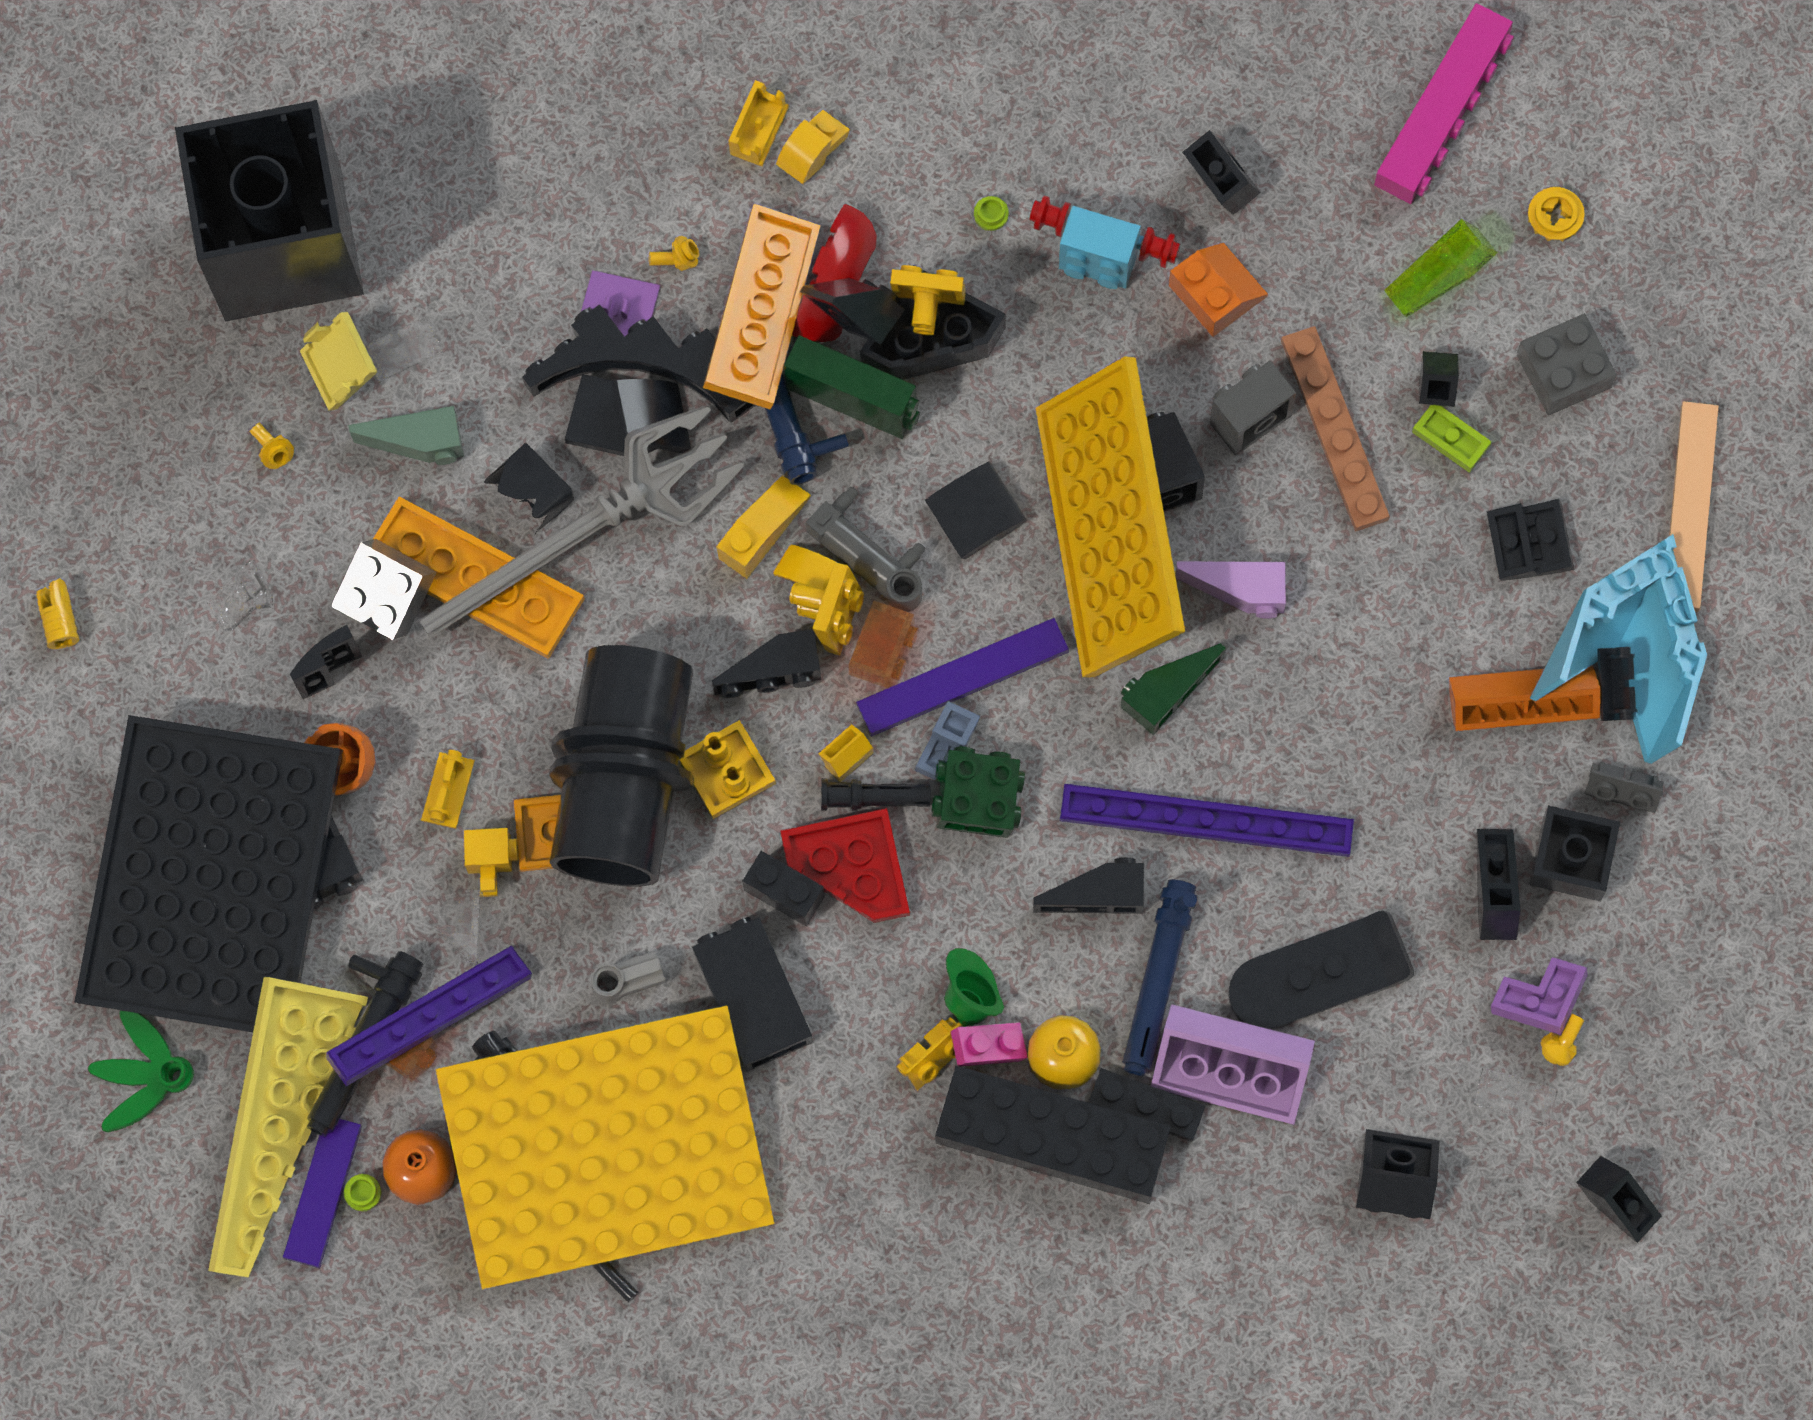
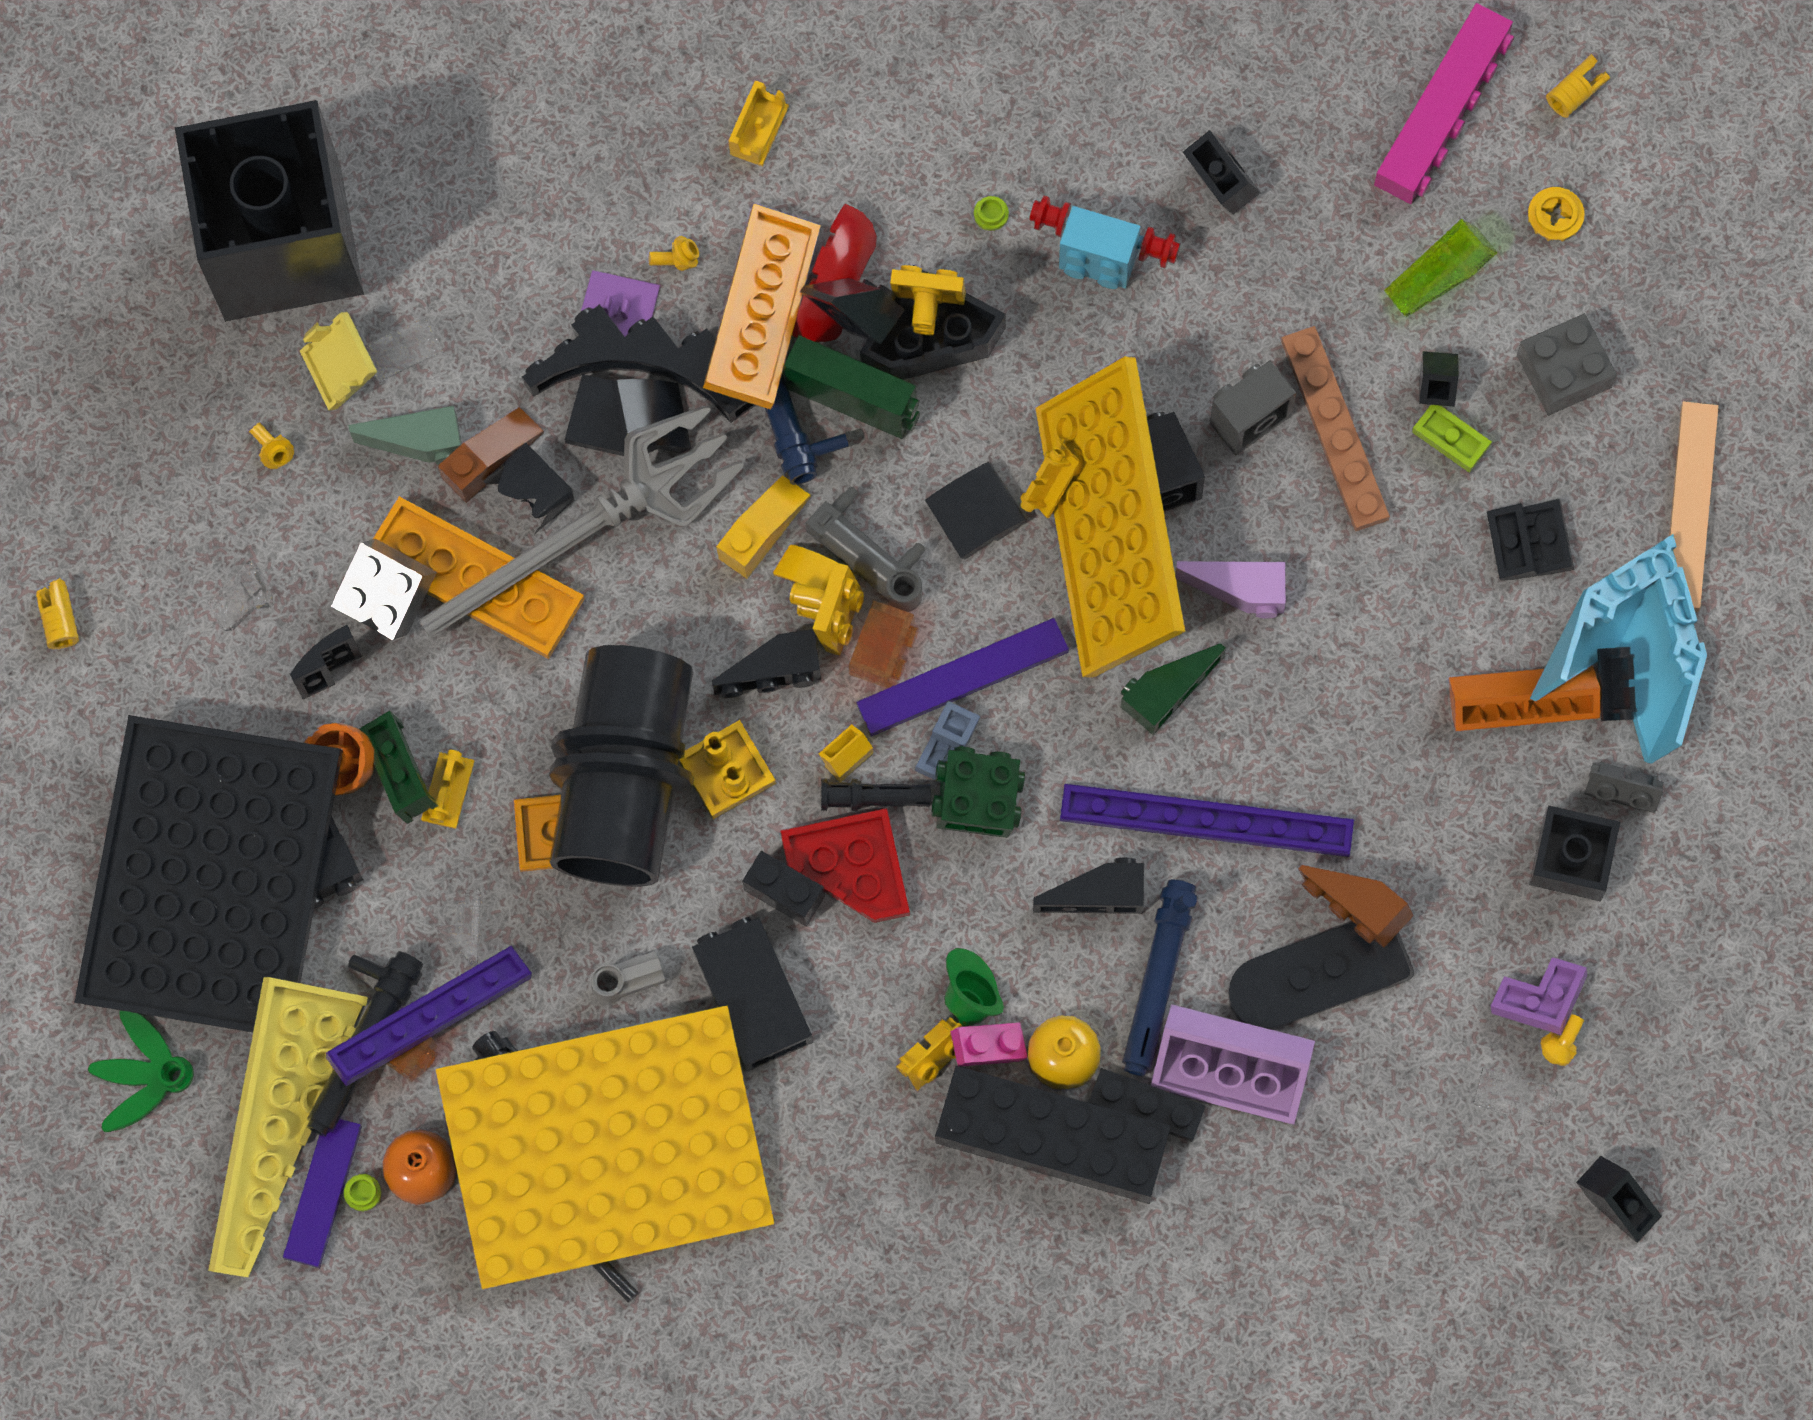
yellow brick [464,828,518,897] -> none
yellow brick [776,110,850,184] -> none
orange slope [1169,243,1268,337] -> none
black slope [1356,1129,1440,1219] -> none
black slope [1476,829,1521,940] -> none
none -> dark green container [359,710,438,824]
none -> dark orange slope [438,407,544,503]
none -> yellow hinge [1020,440,1081,518]
none -> dark orange slope [1298,865,1414,948]
none -> yellow hinge [1546,54,1610,118]

